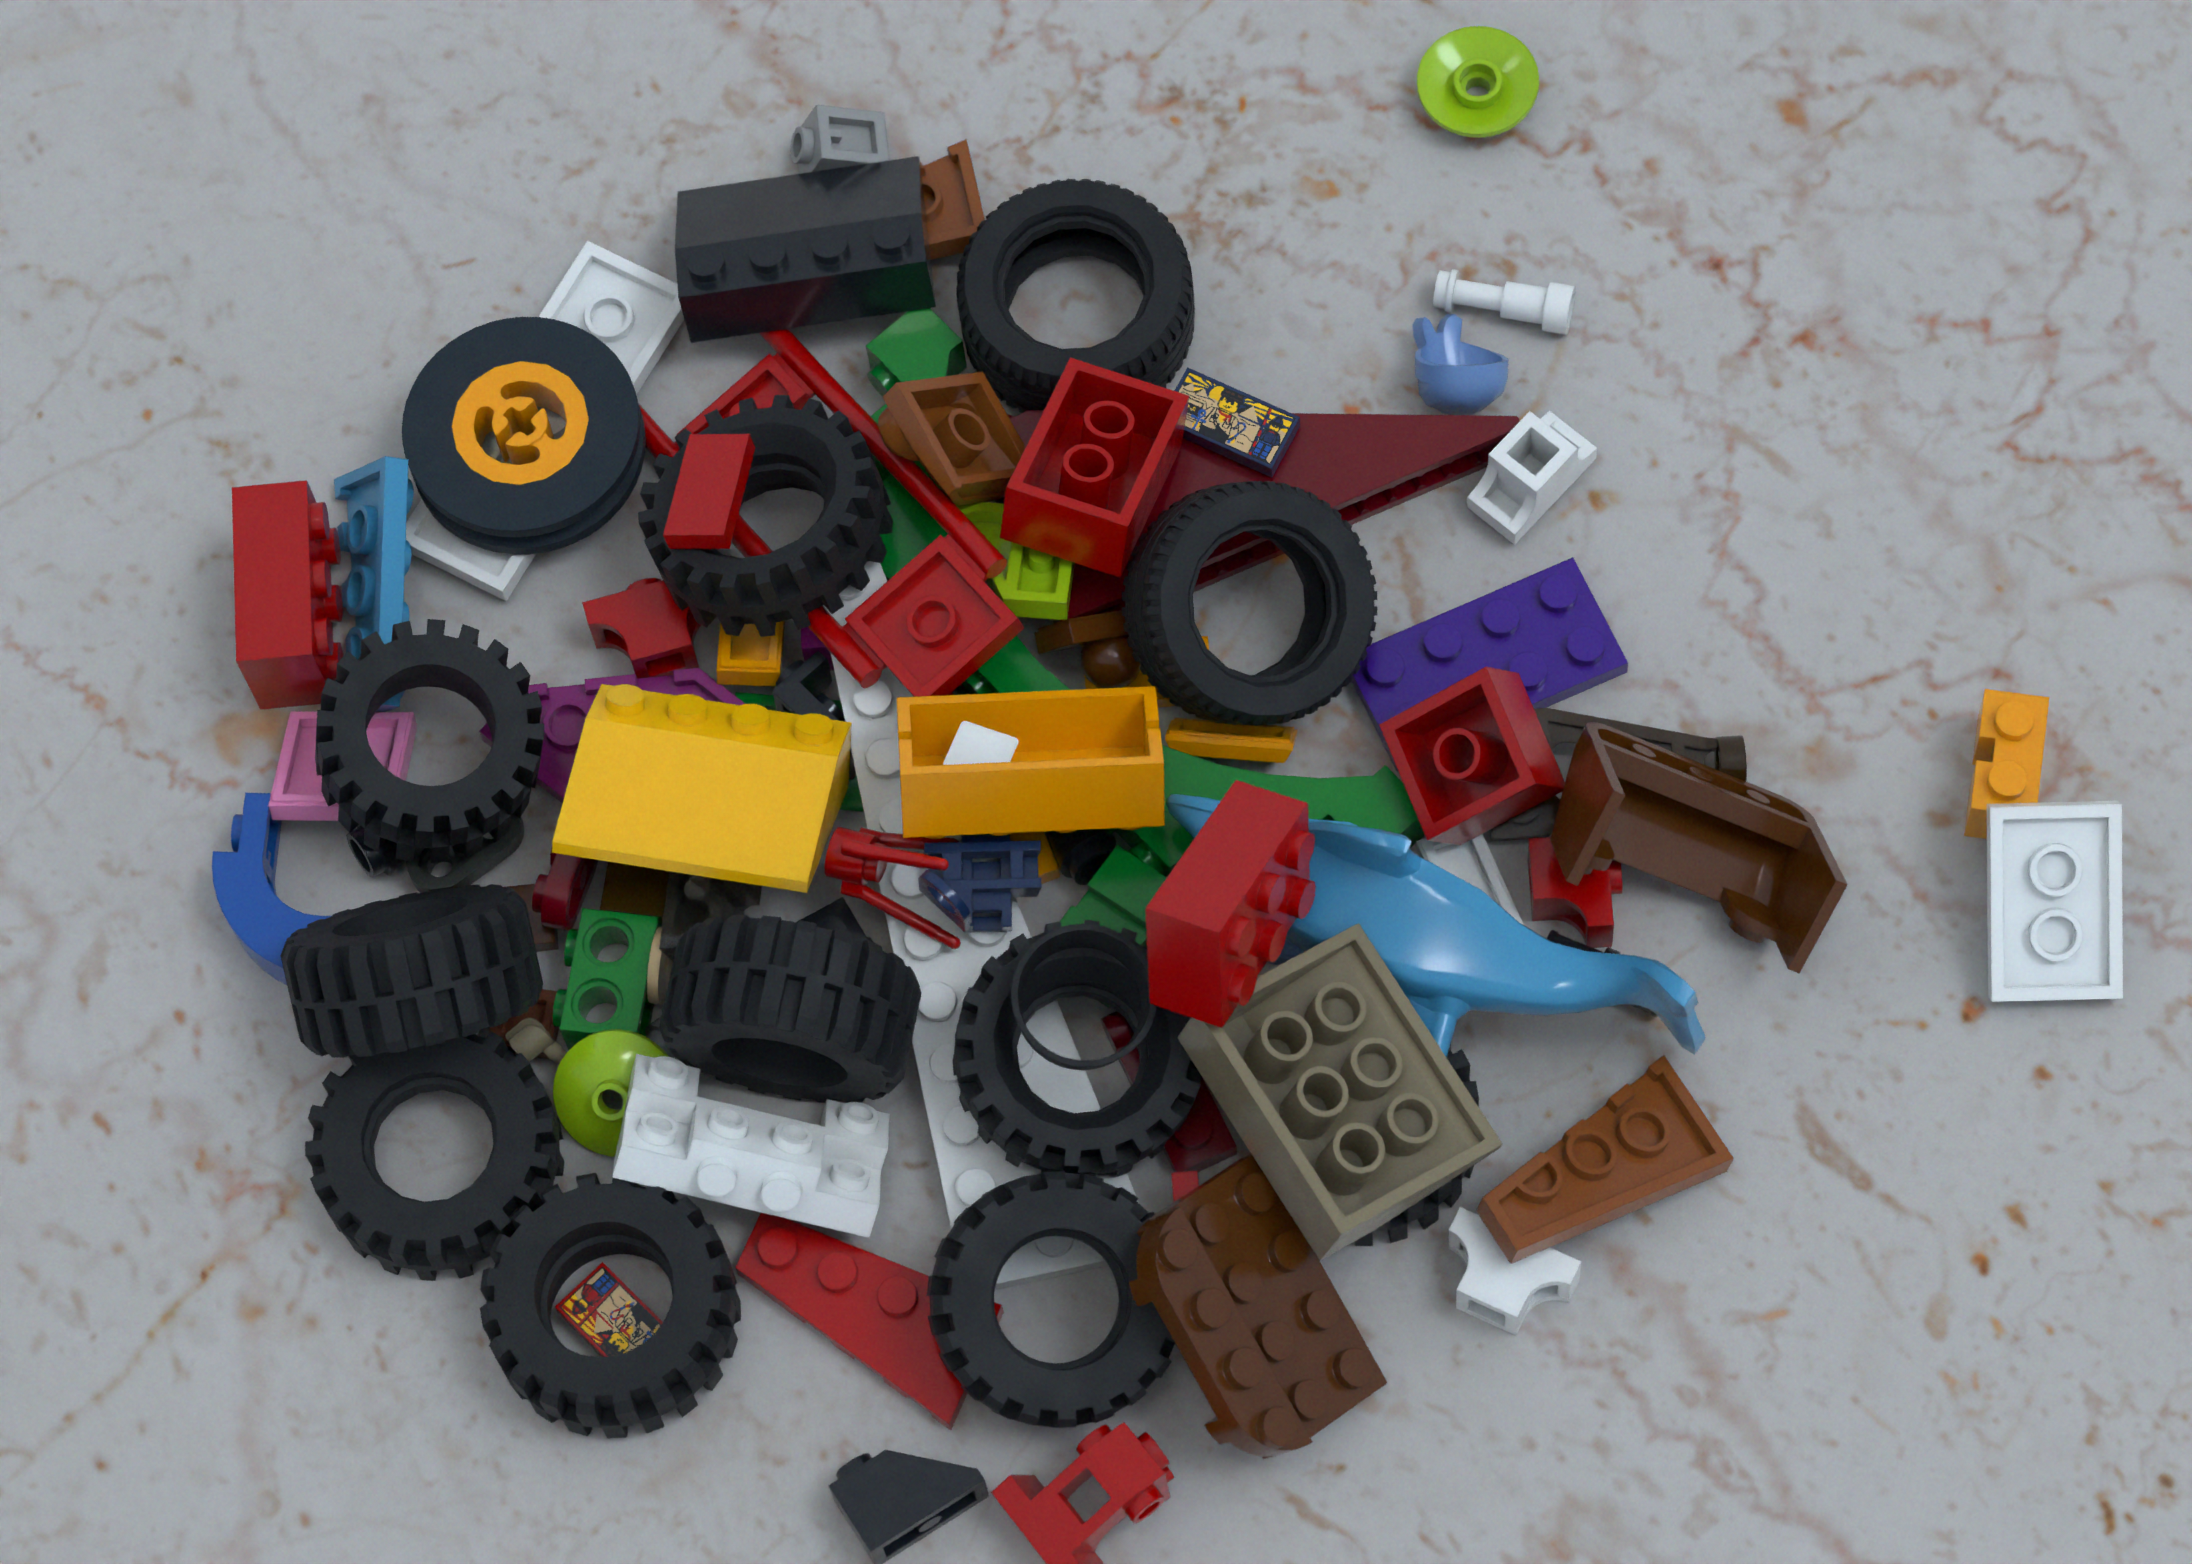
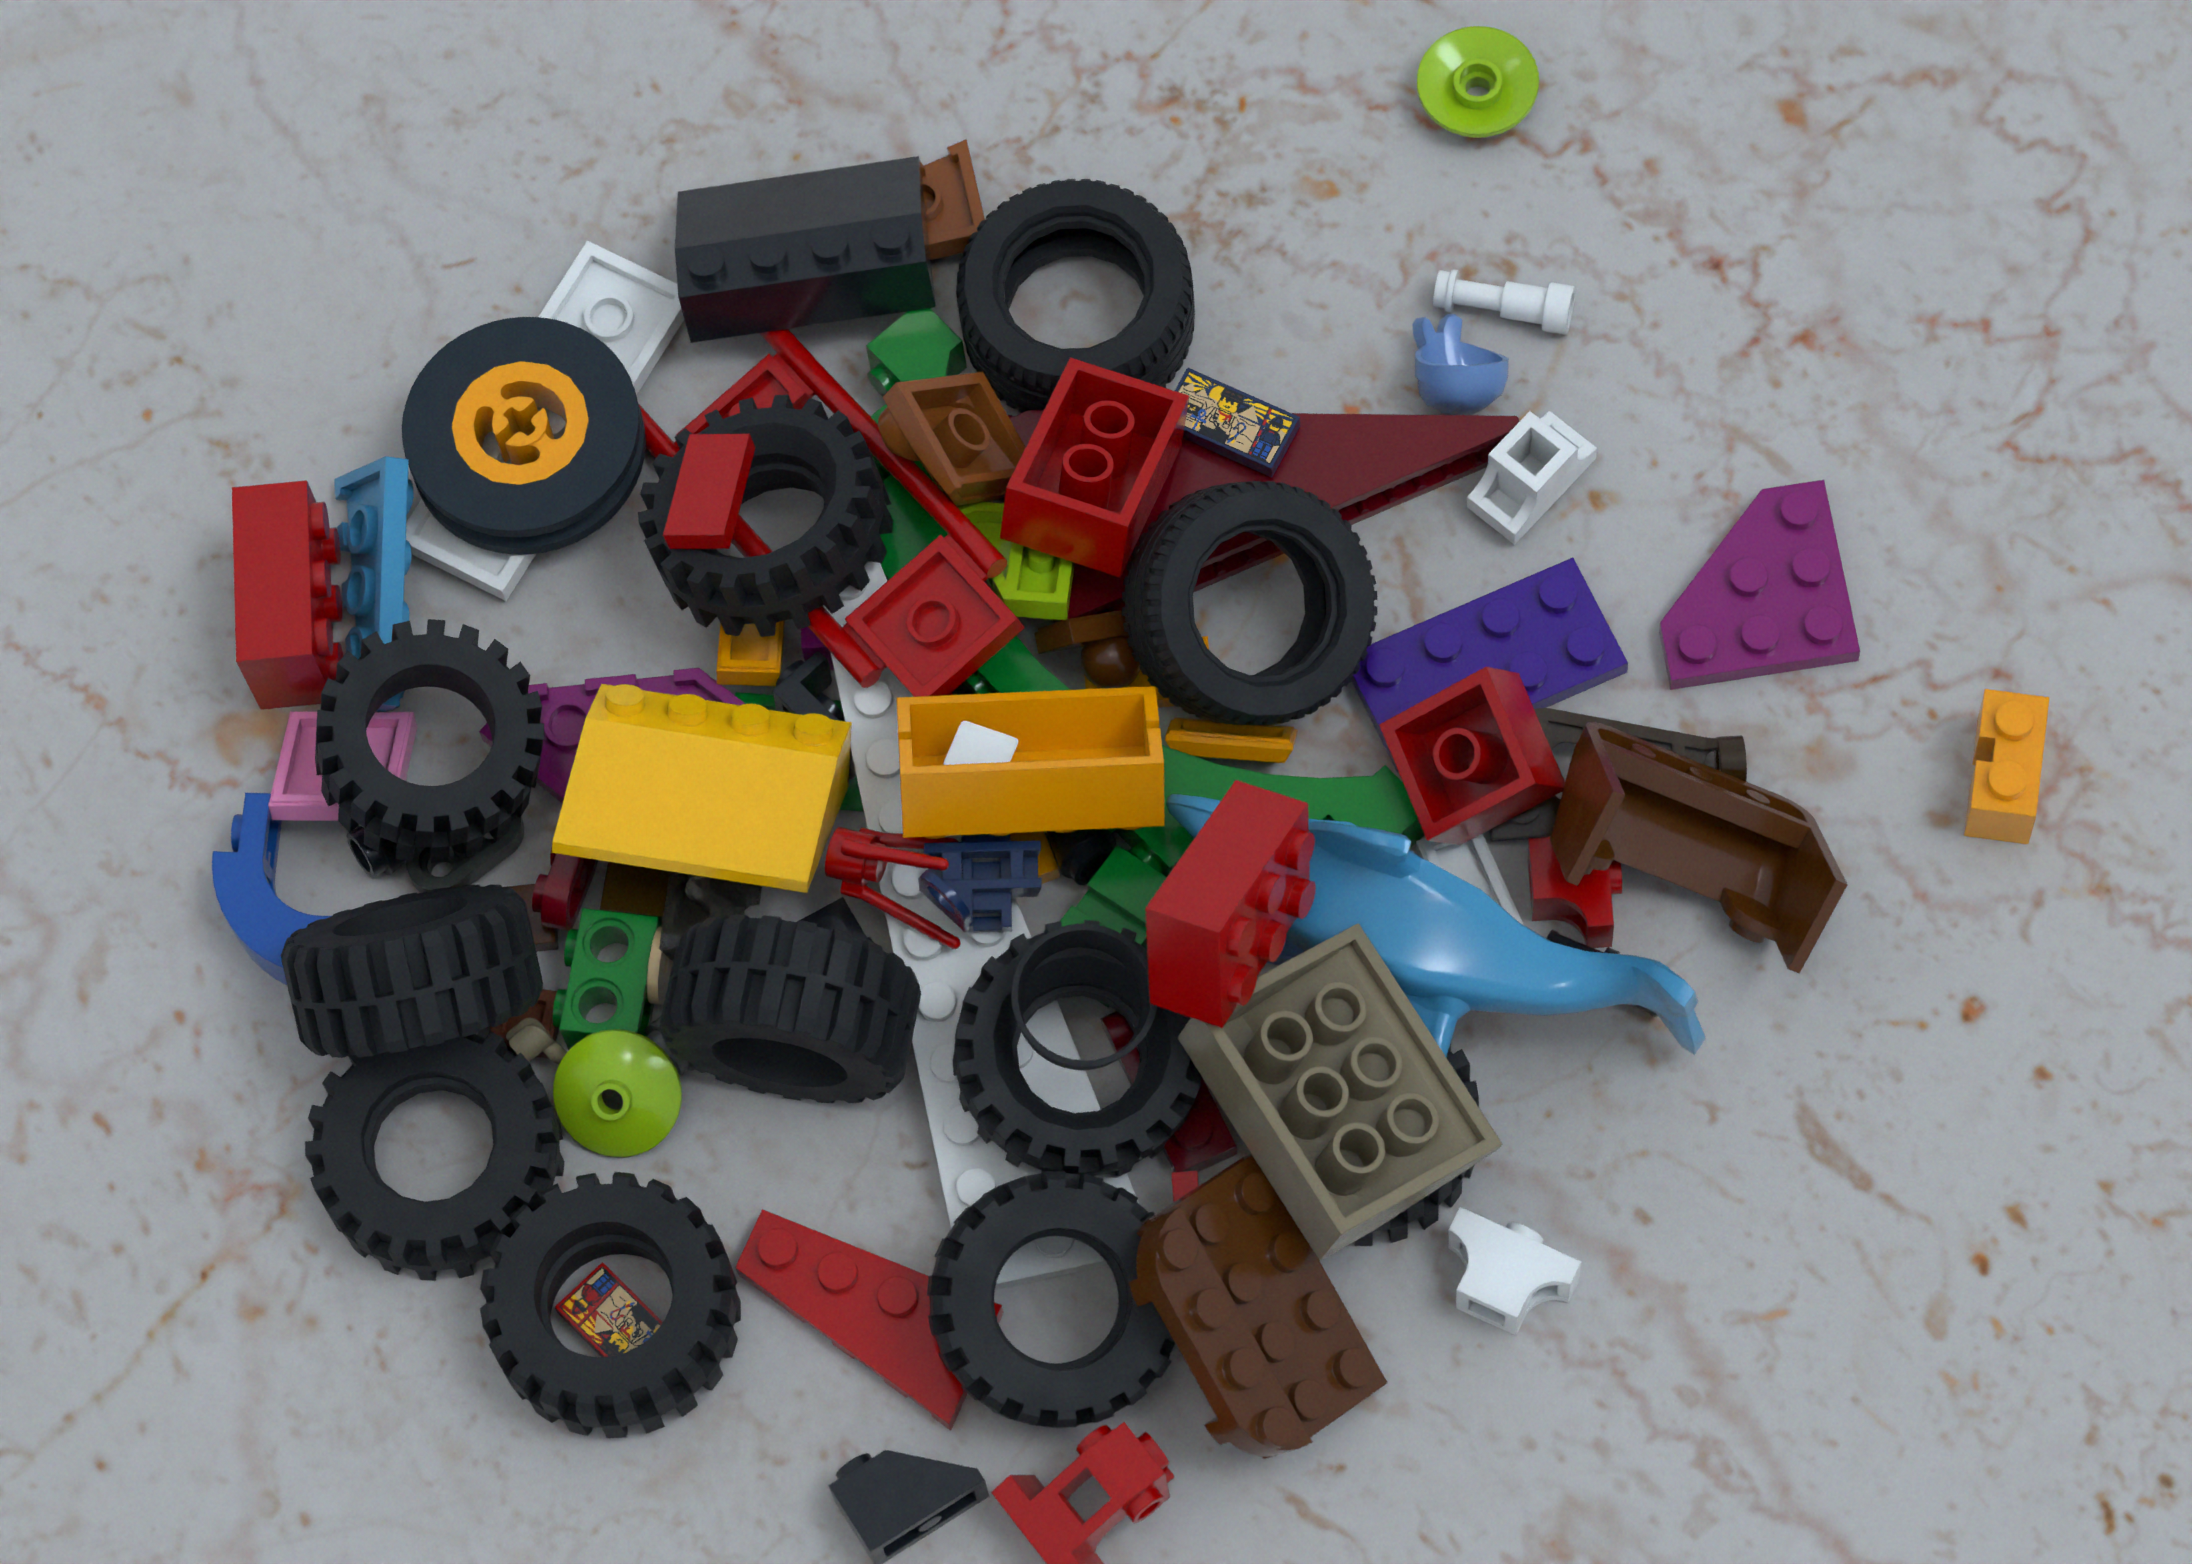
red brick [582,578,702,679] -> none
white bracket [612,1054,890,1238] -> none
light grey bracket [790,105,890,174] -> none
dark orange wing [1476,1055,1734,1264] -> none
white plate [1986,801,2123,1002] -> none
none -> magenta plate [1659,480,1860,690]

